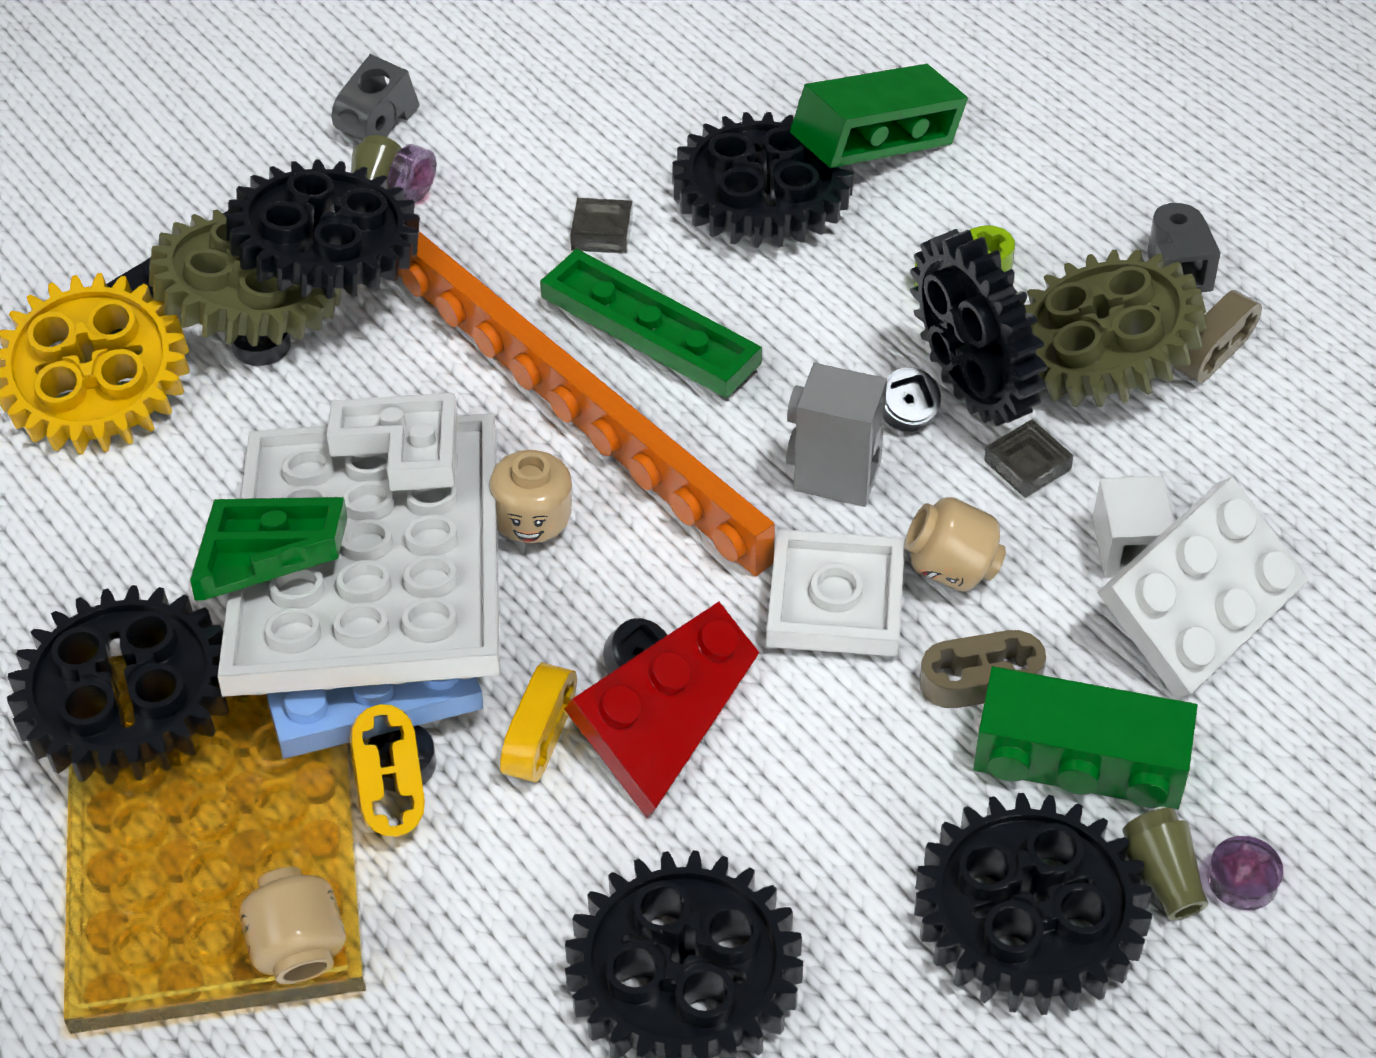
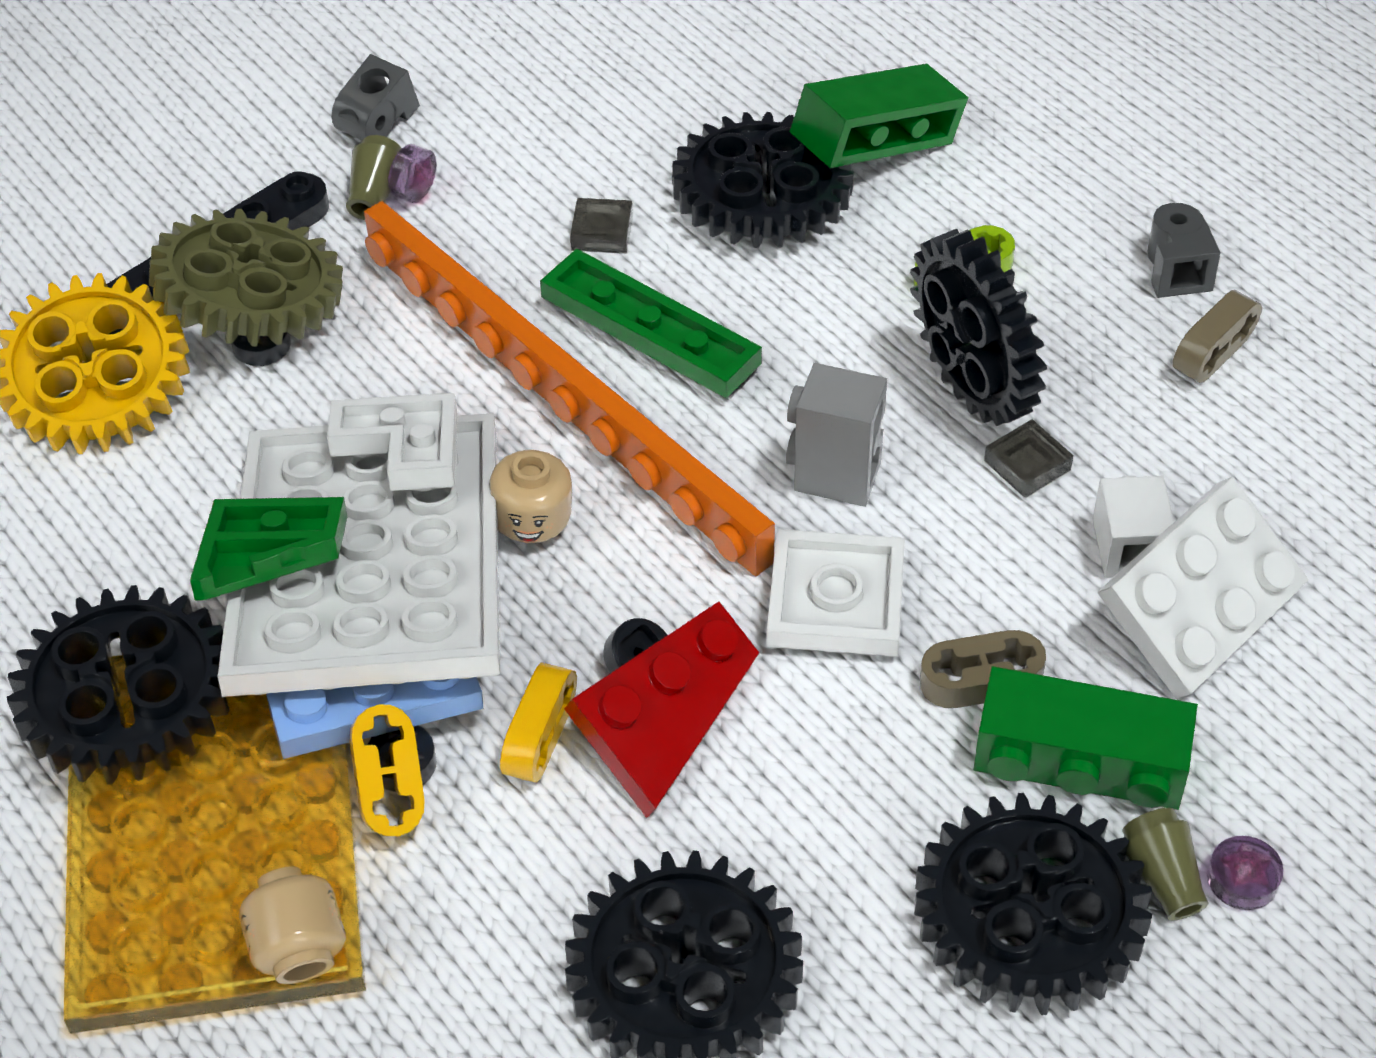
black gear [226,159,420,299] -> none
tile [883,367,941,432] -> none
tan head [904,497,1006,592] -> none
olive gear [1024,249,1207,407] -> none

